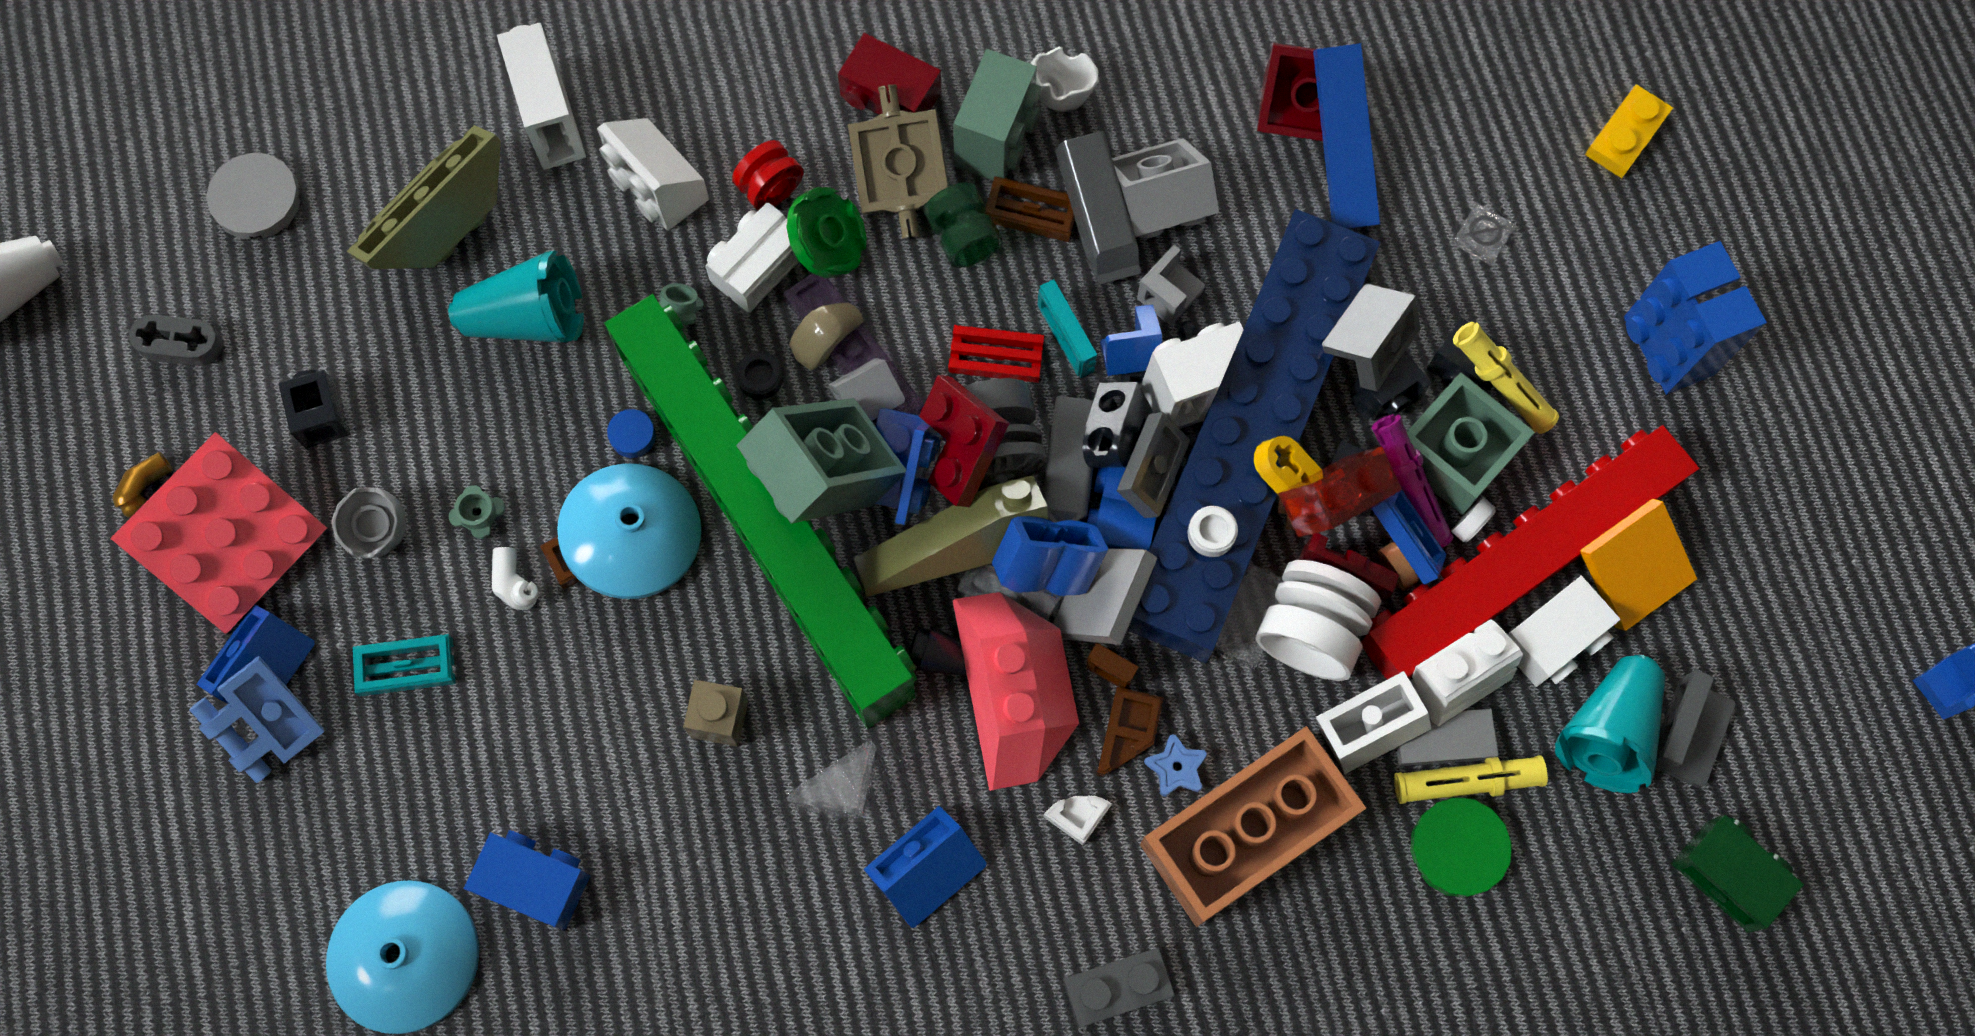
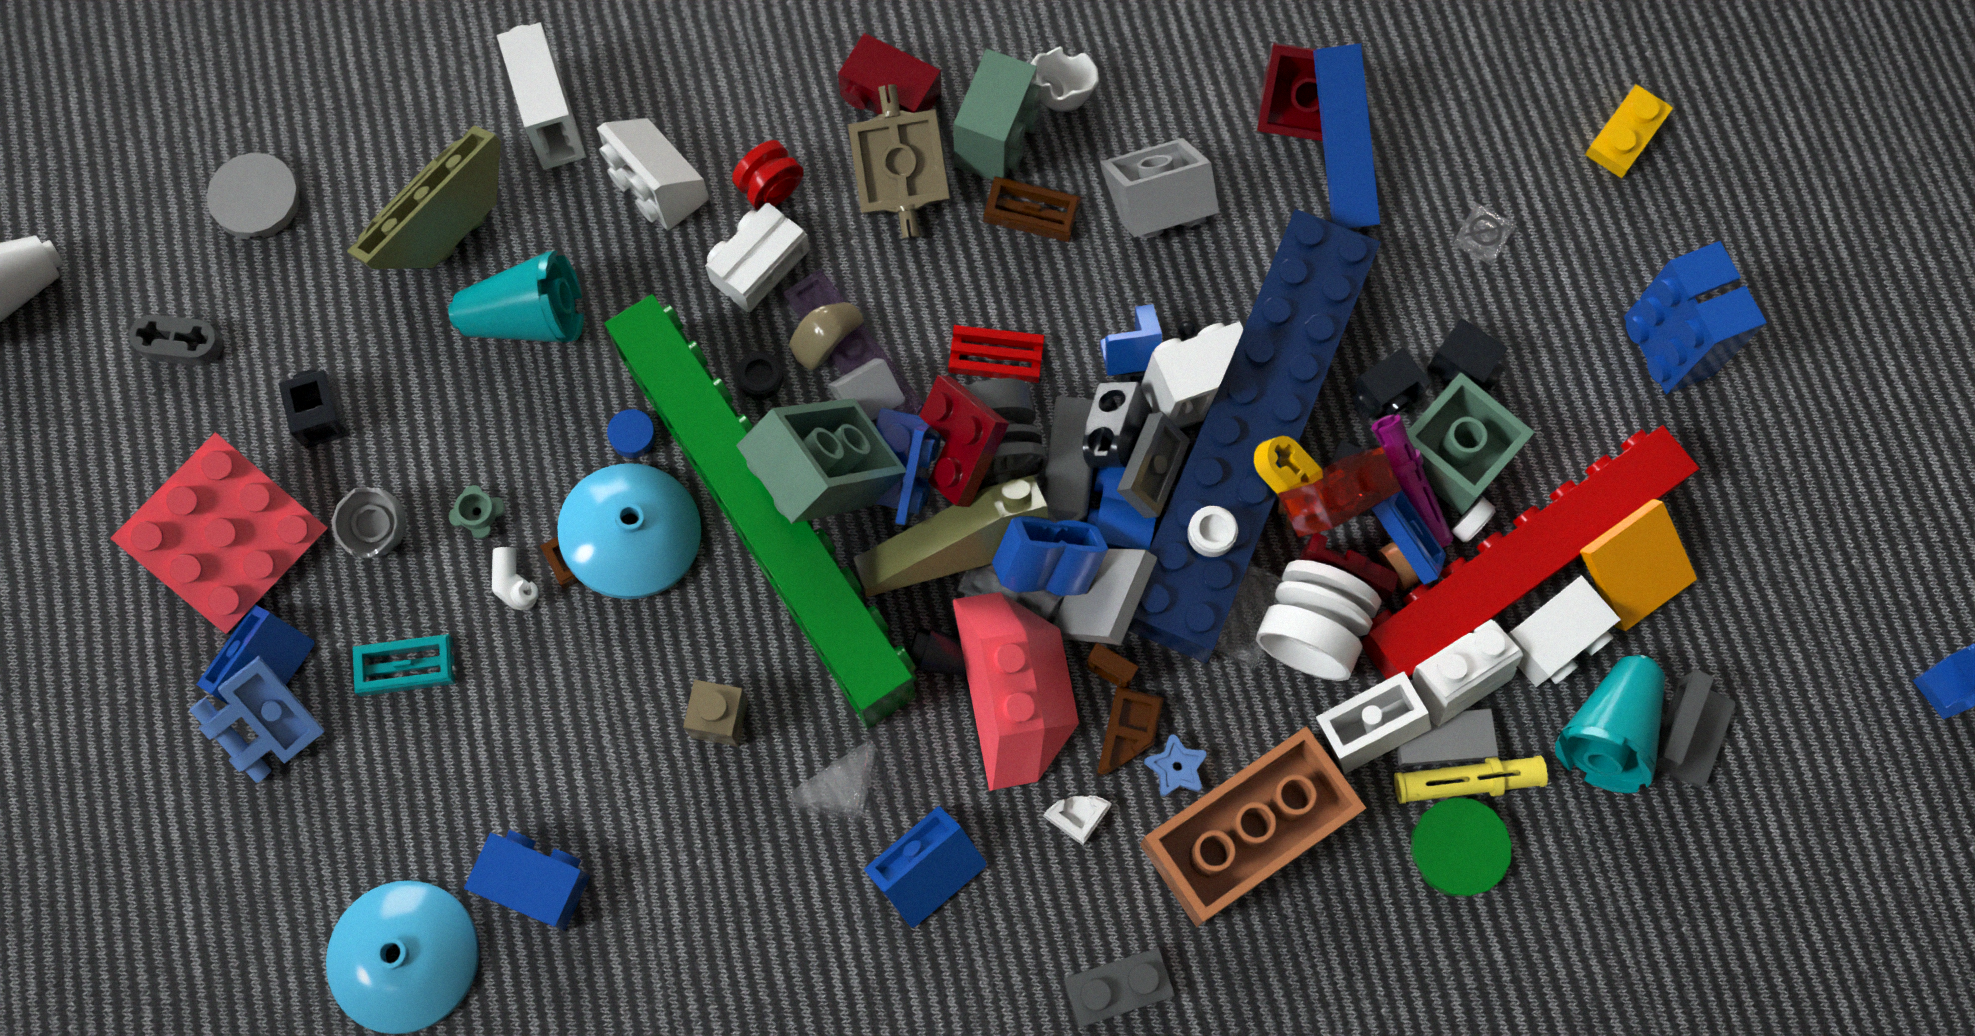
pearl gold arm [112,452,173,518] -> none
sand green plate [659,283,703,325] -> none
green tile [786,187,867,278] -> none
clear green wheel [923,182,1003,268] -> none
teal tile [1037,279,1097,378] -> none
dark grey piece [1055,131,1141,285] -> none
light grey panel [1137,244,1205,326] -> none
panel [1322,284,1421,392] -> none
light yellow pin [1453,322,1559,434] -> none
dark green brick [1670,814,1804,933] -> none

